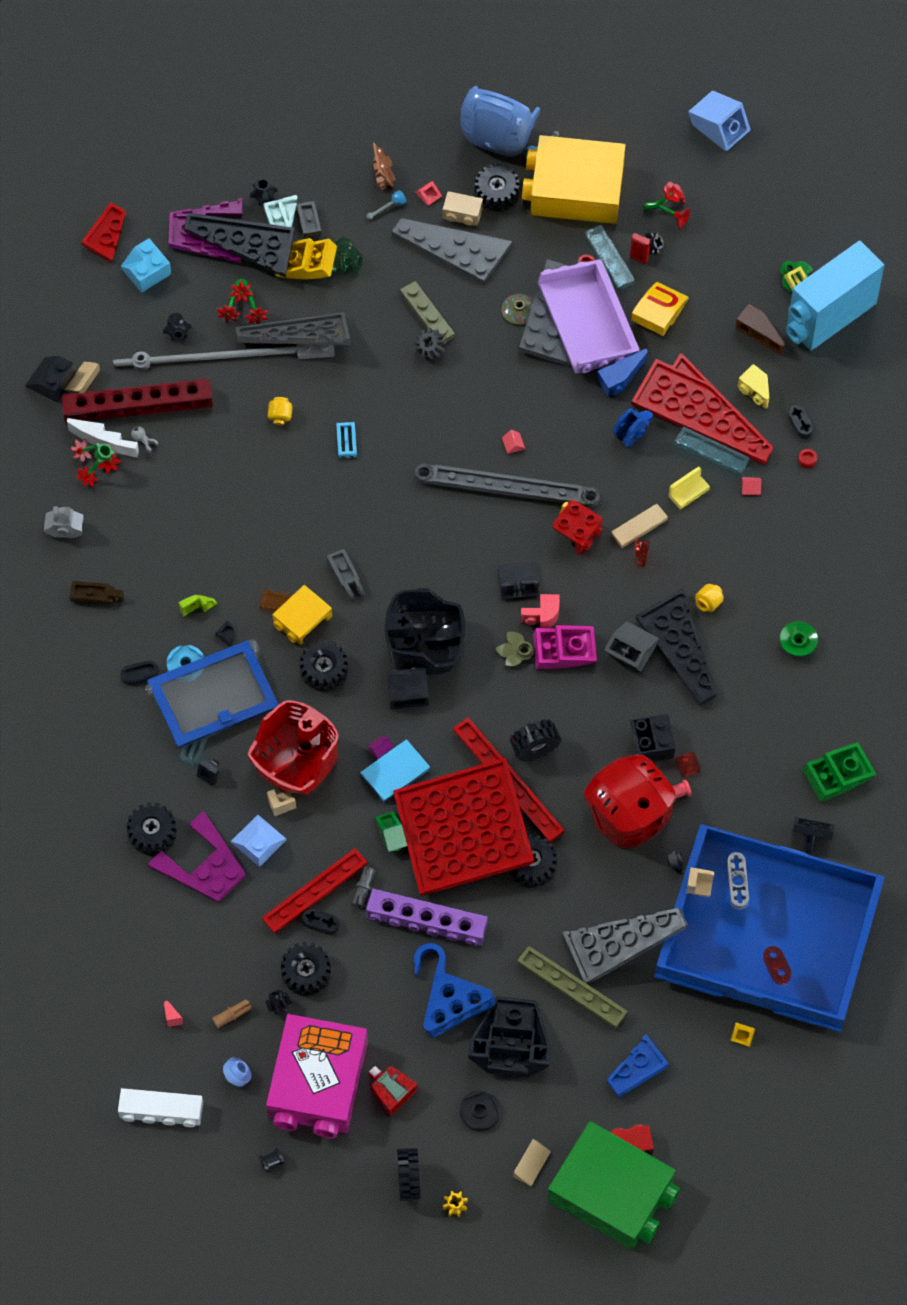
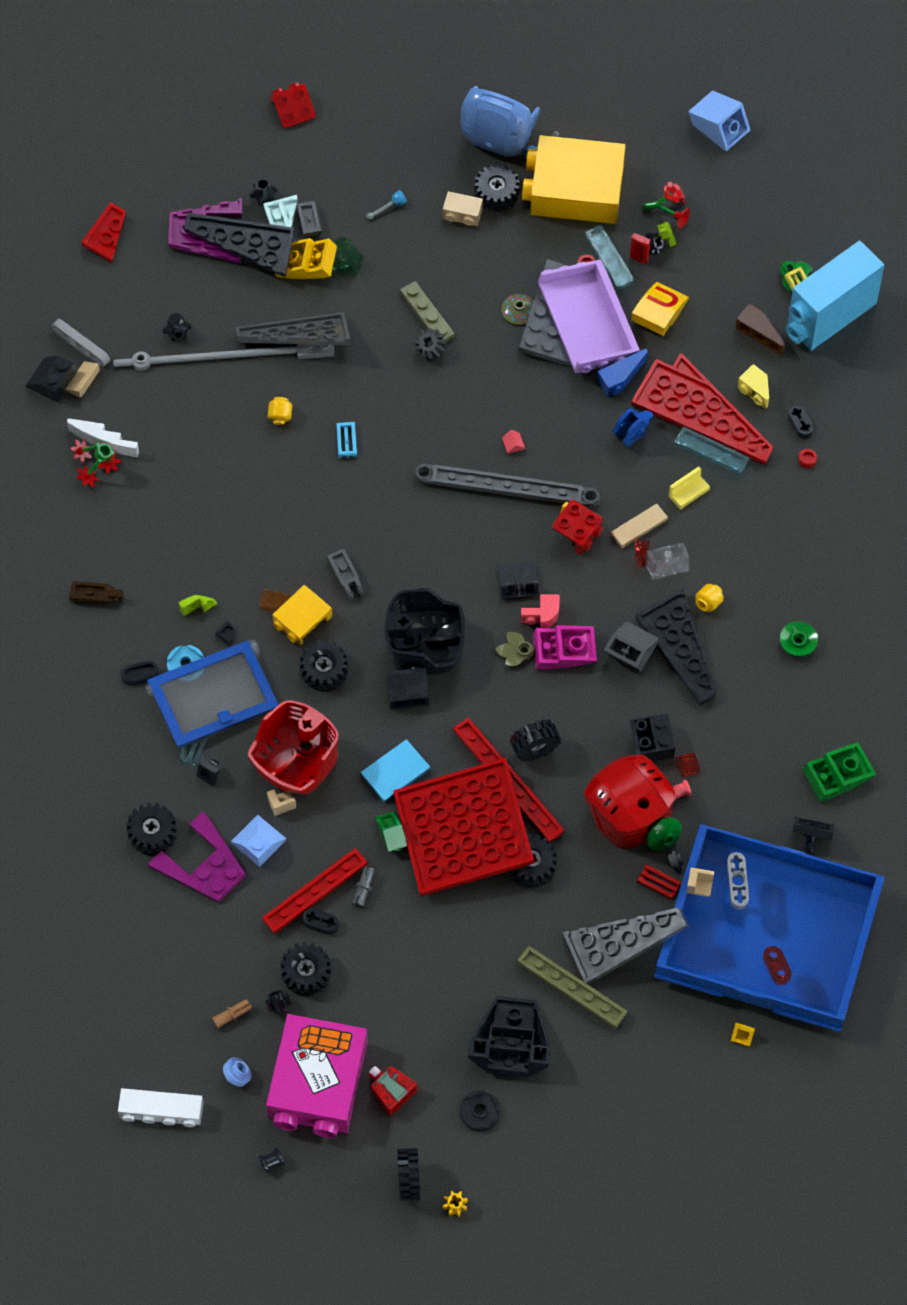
light grey hinge [44,506,84,538] -> none
dark red brick [62,378,213,424] -> none
medium azure slope [121,238,171,293] -> none
light grey arm [131,427,158,453] -> none
coral slope [164,1001,183,1027] -> none
red plant [217,279,268,324] -> none
medium lavender brick [366,888,488,946] -> none
magenta slope [367,736,394,760] -> none
nougat hinge [373,143,395,190] -> none
wing [392,218,512,284] -> none
blue piece [414,943,496,1038] -> none
coral slope [415,181,442,206] -> none
tan slope [513,1139,551,1187] -> none
green brick [547,1121,681,1251] -> none
blue wing [607,1034,669,1098] -> none
red slope [610,1124,654,1155] -> none
coral slope [742,477,761,496] -> none
none -> light grey beam [51,319,111,367]
none -> red bracket [269,82,316,128]
none -> red tile [637,864,681,900]
none -> clear brick [646,543,689,580]
none -> green dish [647,817,682,851]
none -> lime slope [657,222,677,247]

